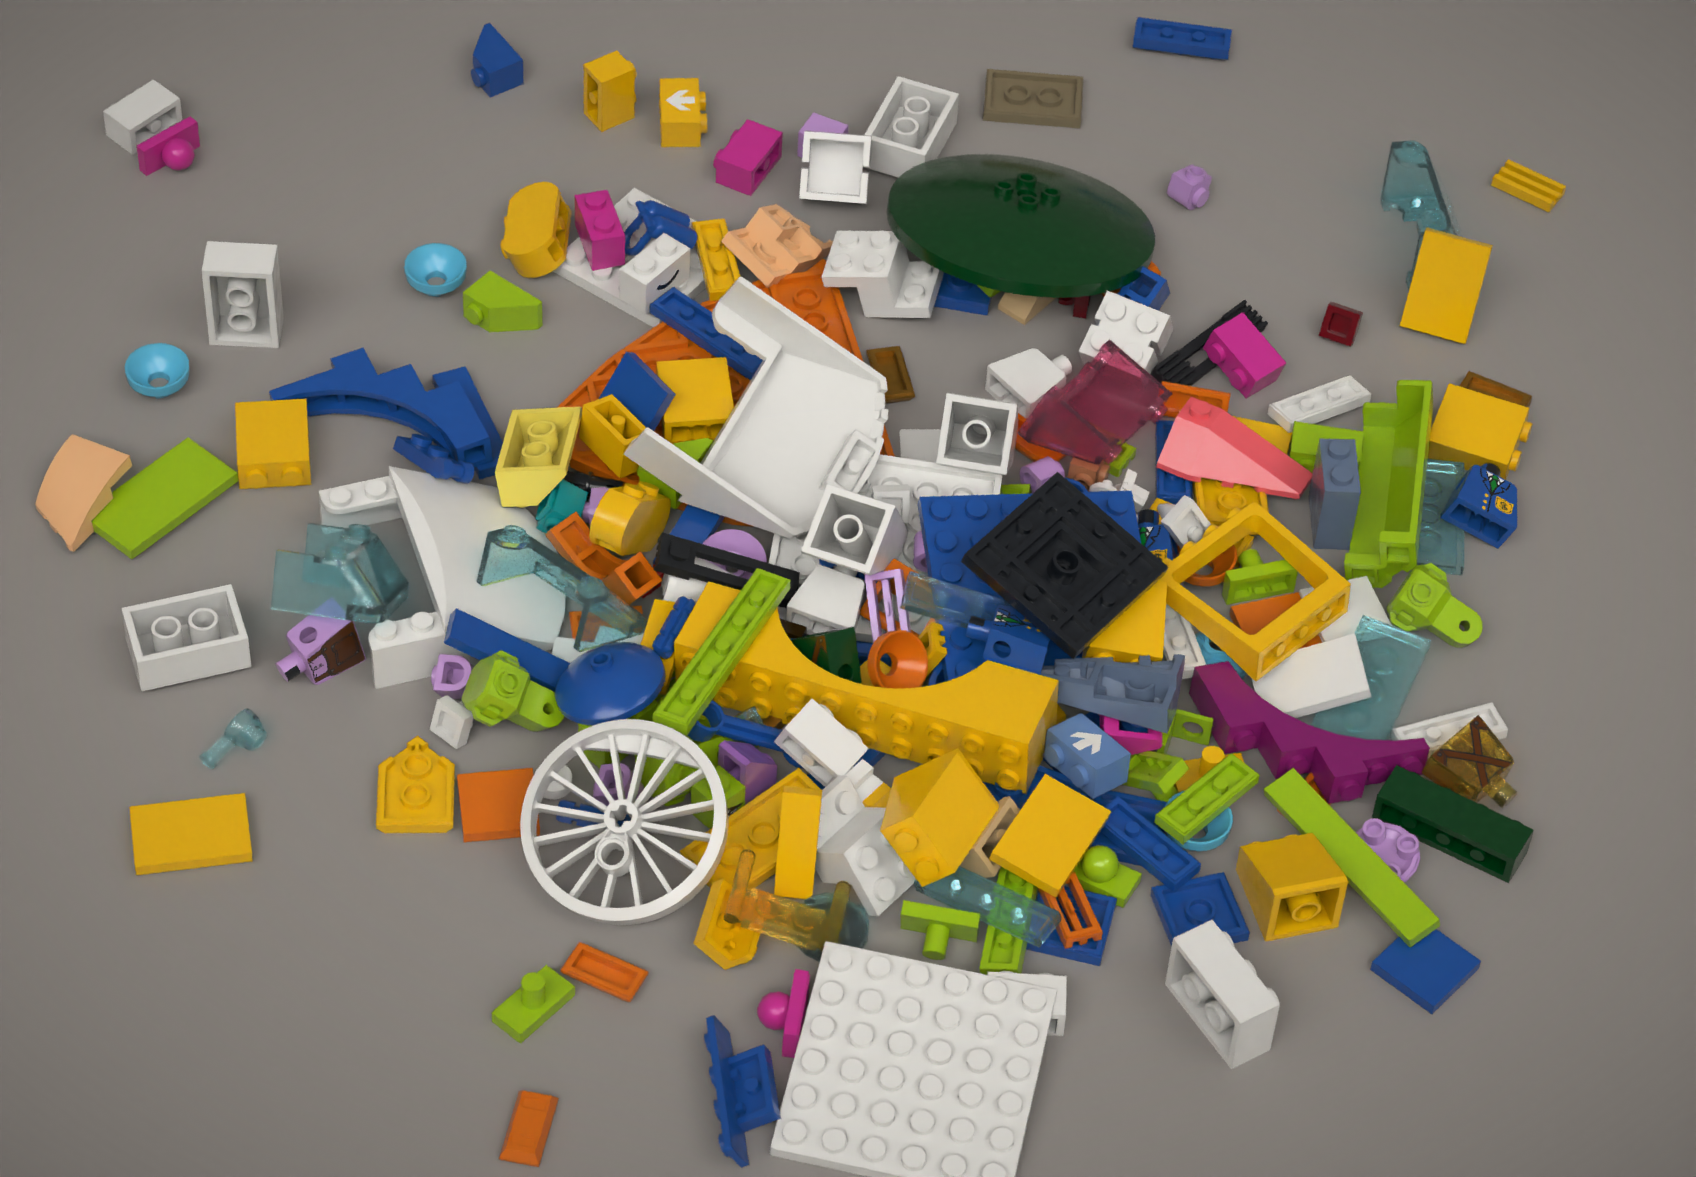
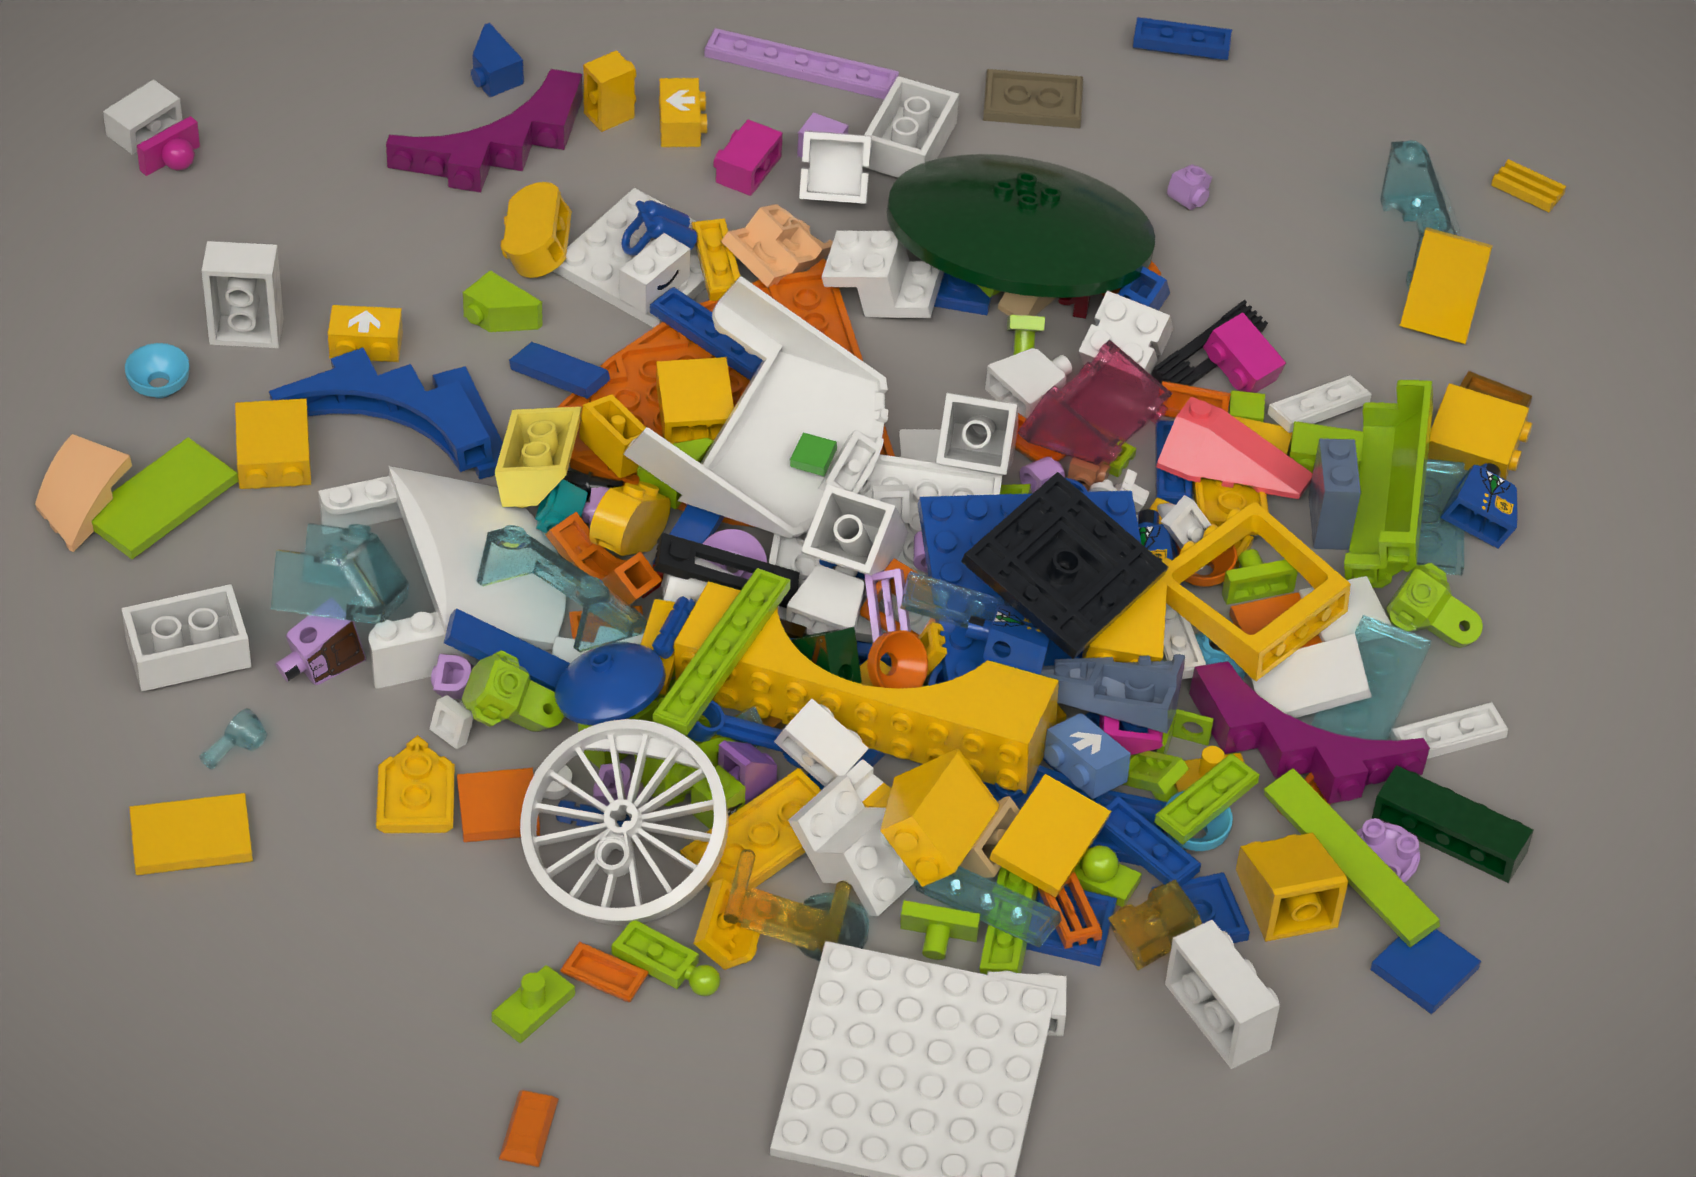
blue plate [393,434,474,483] -> none
medium azure piece [404,243,467,297] -> none
dark pink brick [575,189,625,271] -> none
blue tile [599,352,676,431] -> none
blue bracket [704,1015,781,1168] -> none
dark pink tile [757,969,810,1058] -> none
yellow tile [774,786,823,900] -> none
pearl gold tile [866,346,915,404] -> none
dark red tile [1318,302,1363,347] -> none
clear yellow torso [1422,715,1518,808] -> none
none -> yellow brick [328,305,403,362]
none -> magenta arch [386,69,583,193]
none -> blue tile [509,342,610,399]
none -> lime plate [611,920,720,996]
none -> lavender tile [704,28,899,99]
none -> bright green tile [790,432,837,476]
none -> lime tile [1007,315,1045,355]
none -> clear yellow brick [1108,879,1202,970]
none -> lime tile [1229,390,1265,422]

